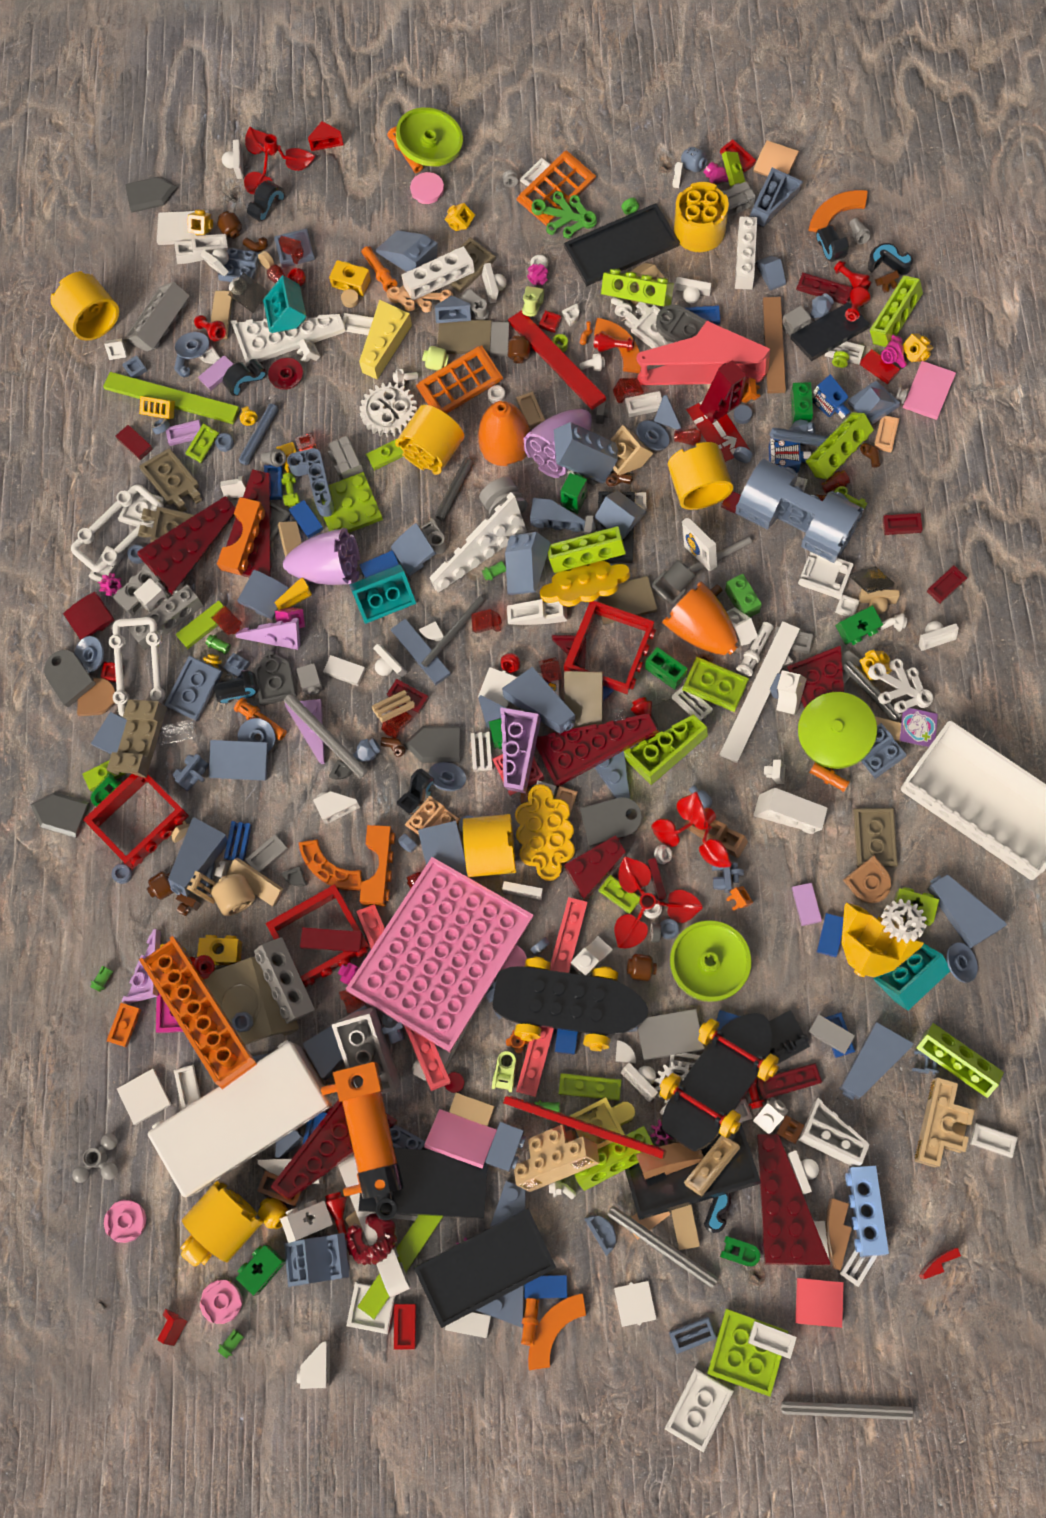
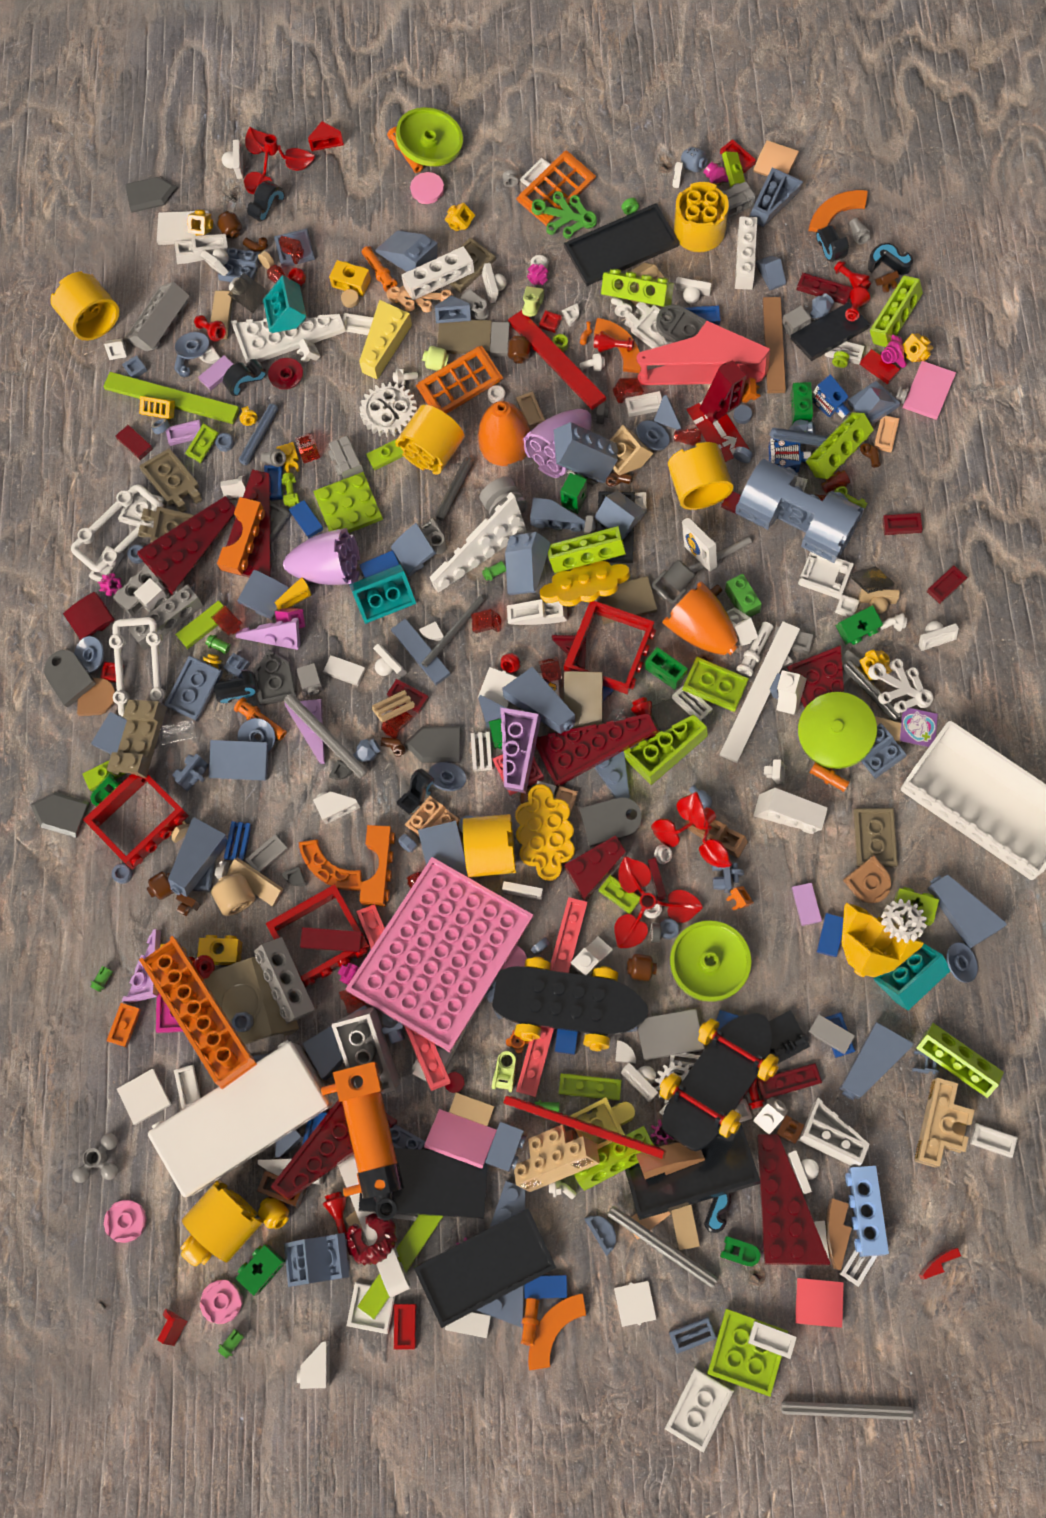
tan tile [187,871,216,904] -> none
tan tile [278,522,302,557] -> none
white brick [280,1199,333,1243] -> none
sand blue beam [287,448,334,517] -> none
tan tile [684,1135,740,1196] -> none

